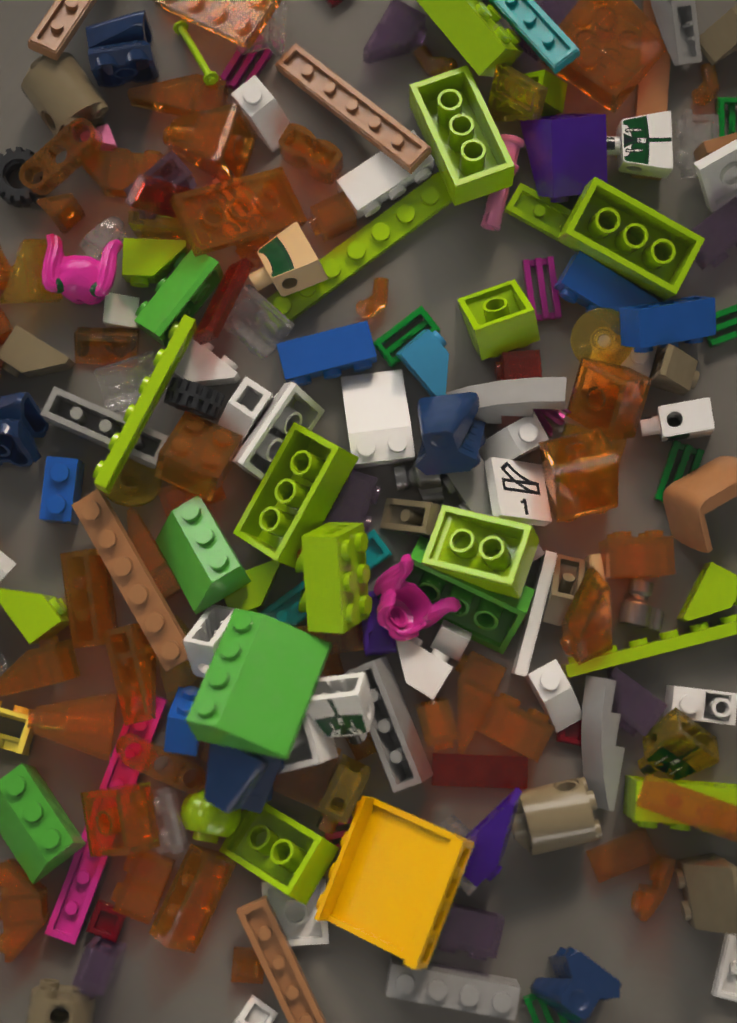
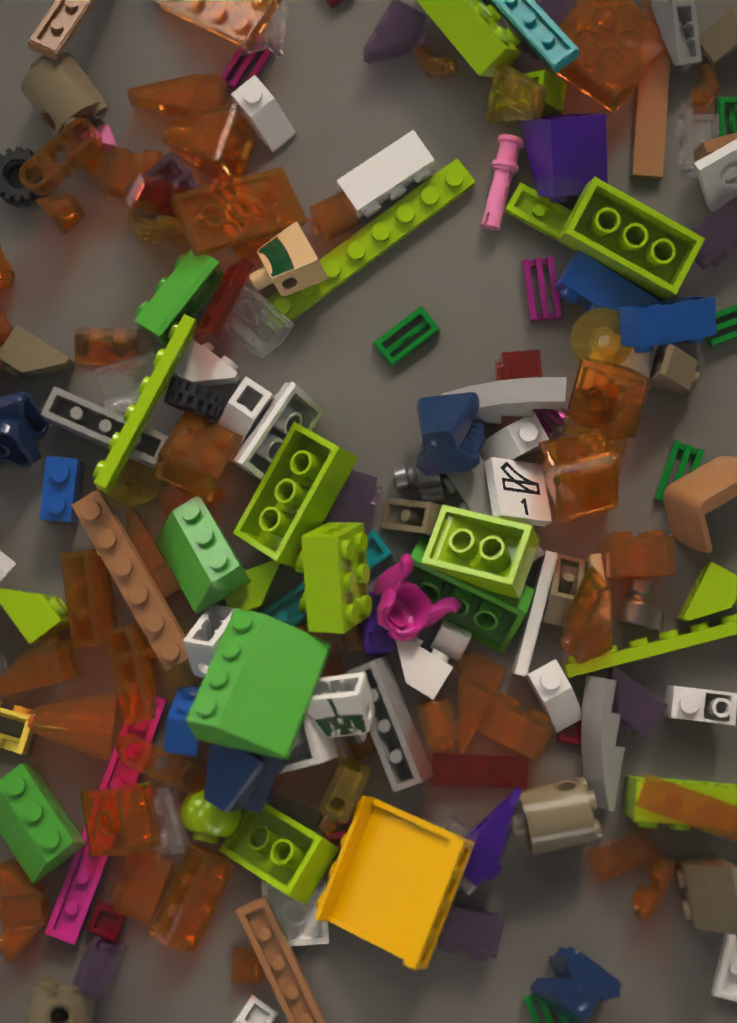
clear yellow wing [0,239,63,304] -> none
dark pink hair [41,234,123,305] -> none
clear rock [79,216,126,260] -> none
dark blue piece [85,10,159,88] -> none
white slope [103,293,140,329] -> none
lime slope [122,238,190,288] -> none
lime axle [173,20,219,86] -> none
medium nougat tile [275,43,432,174] -> none
blue brick [276,320,377,387] -> none
clear orange brick [278,123,343,185] -> none
white slope [341,369,415,469] -> none
clear orange arm [355,277,389,319] -> none
light grey brick [385,955,521,1021] -> none
dark azure slope [396,329,449,396] -> none
lime brick [409,65,515,206] -> none
lime slope [457,279,540,360] -> none
white torso [607,111,673,179] -> none
clear yellow torso [638,707,720,781] -> none
white torso [639,397,715,442] -> none

